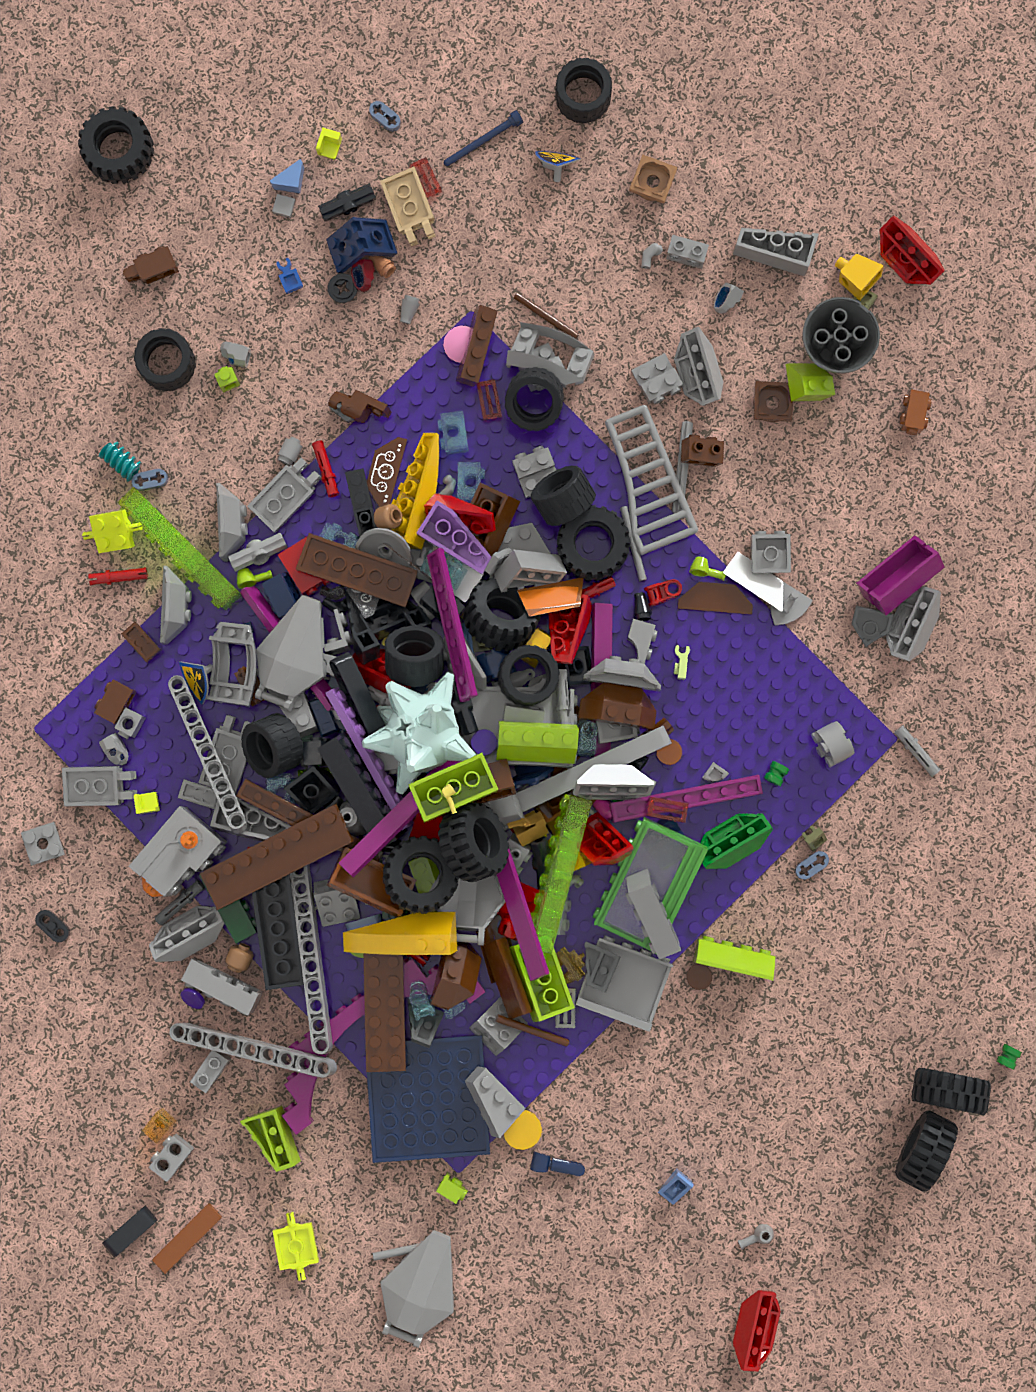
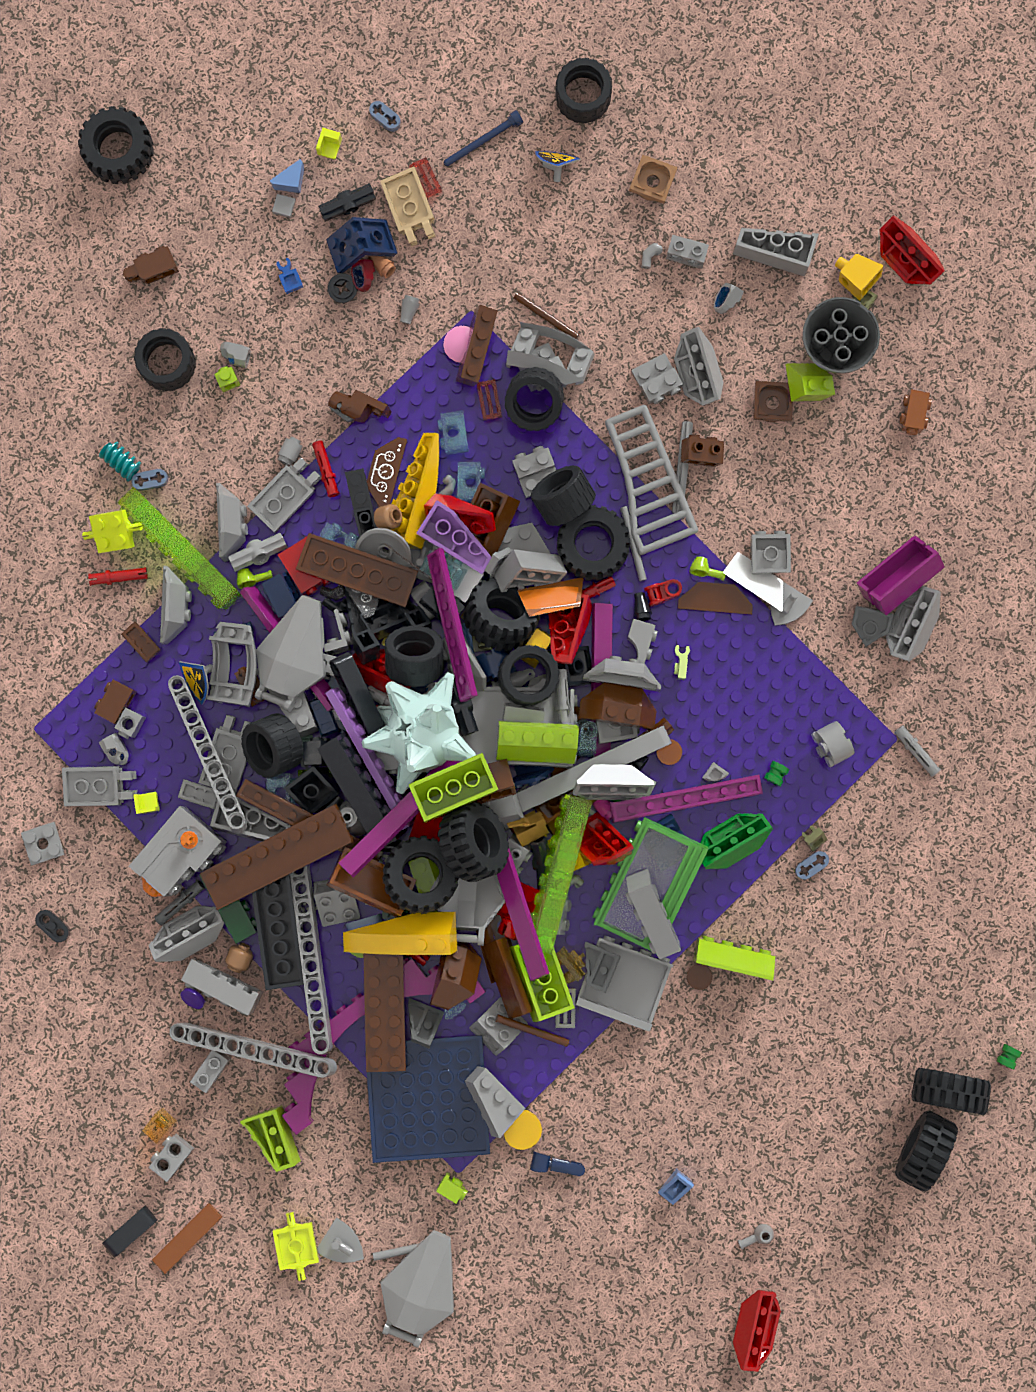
clear light blue piece [409,981,436,1021] -> none
light yellow hand [442,784,457,814] -> none
dark purple piece [471,729,497,756] -> none
clear red tile [646,797,689,823] -> none
none -> light grey shield [317,1217,364,1263]

